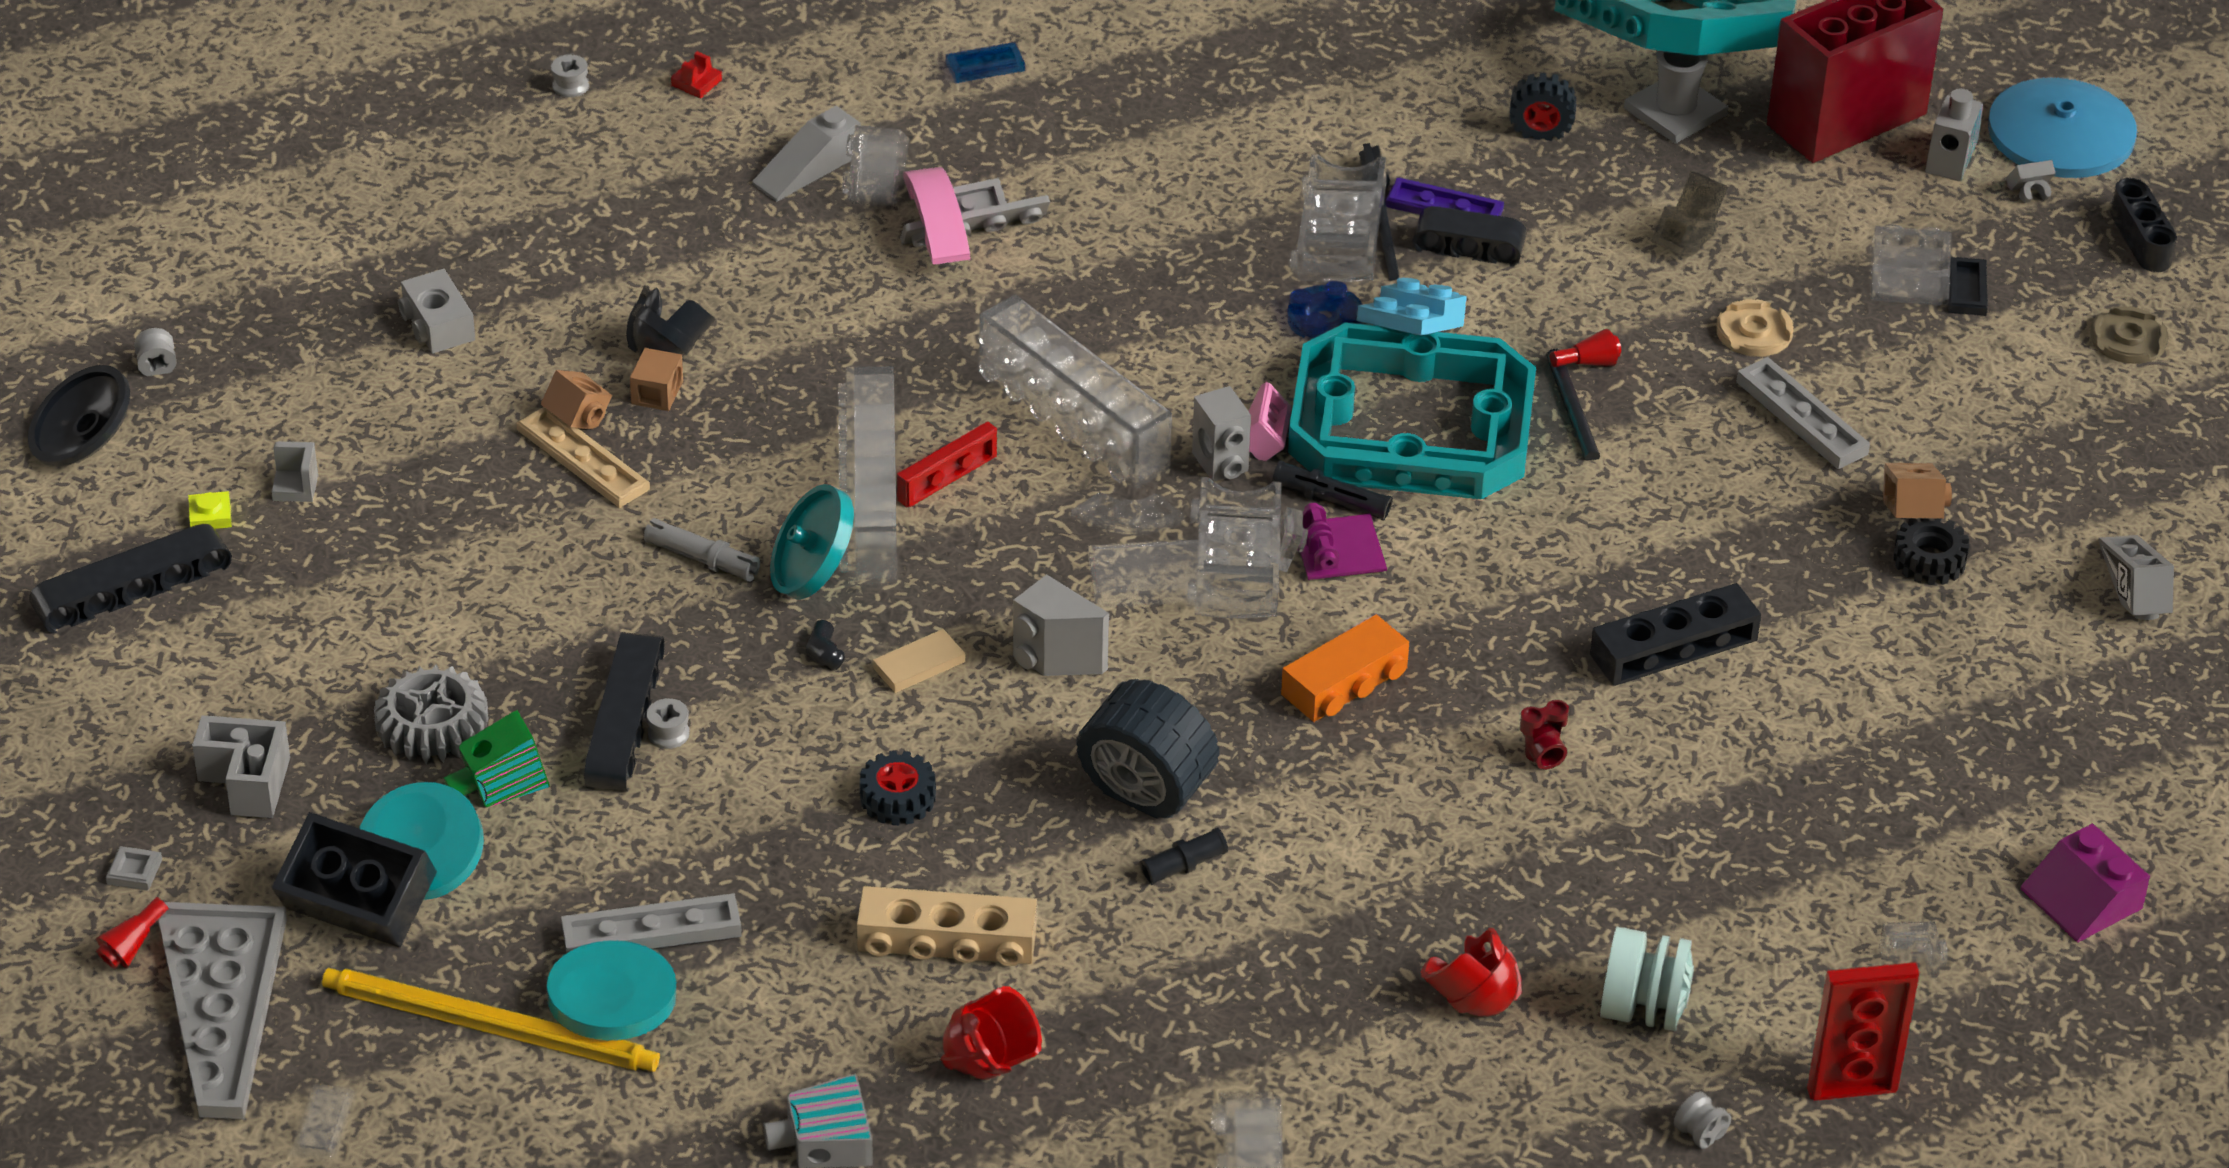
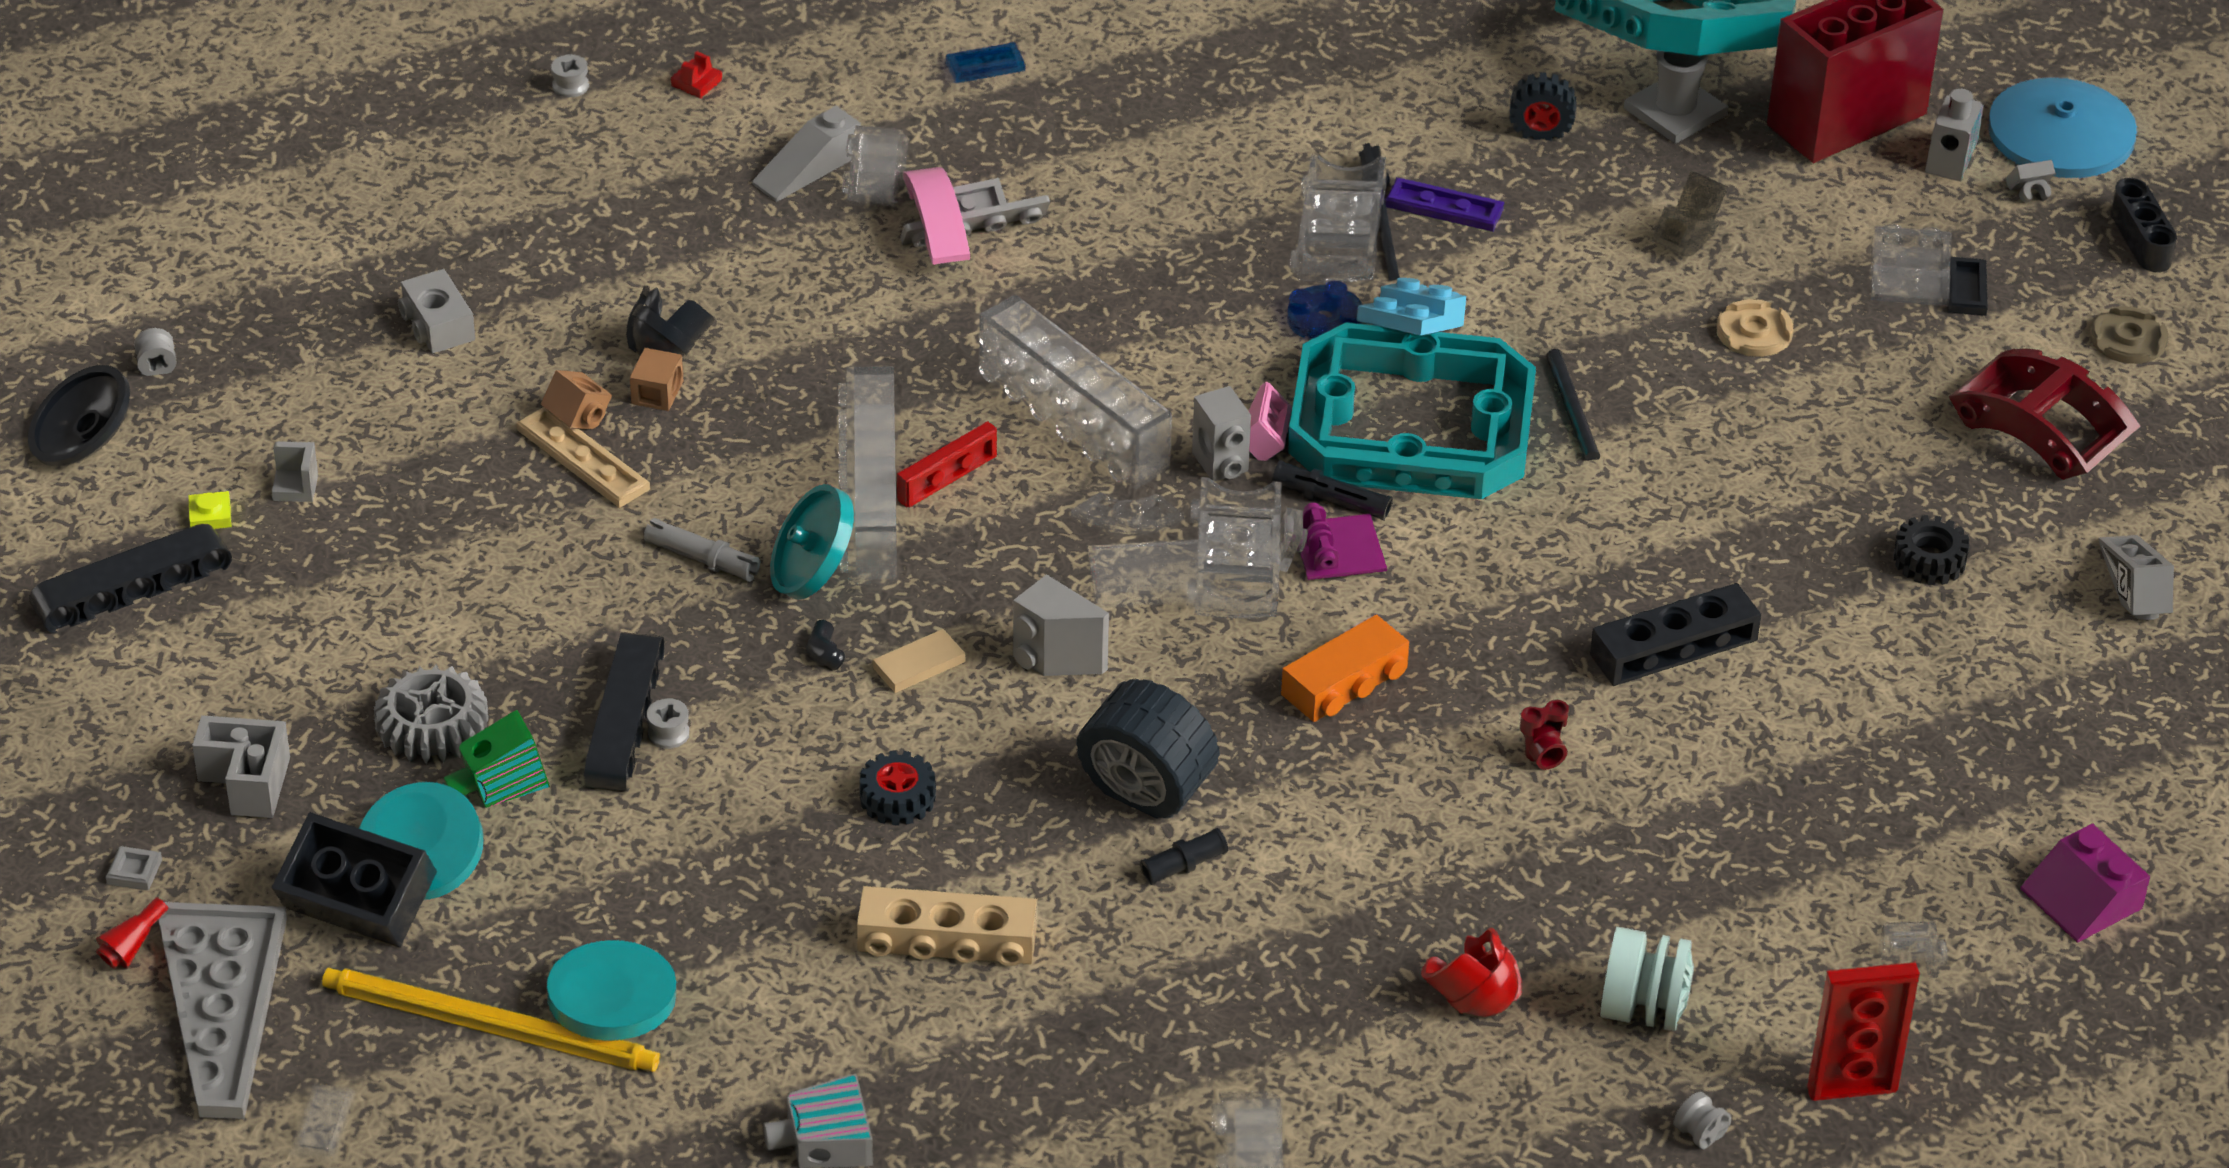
light grey plate [561,893,742,953] -> none
red helmet [940,986,1042,1080] -> none
black beam [1412,206,1527,266] -> none
red cone [1550,329,1621,367] -> none
light grey plate [1736,357,1870,469] -> none
medium nougat brick [1883,463,1952,519] -> none
none -> dark red window [1949,348,2140,480]

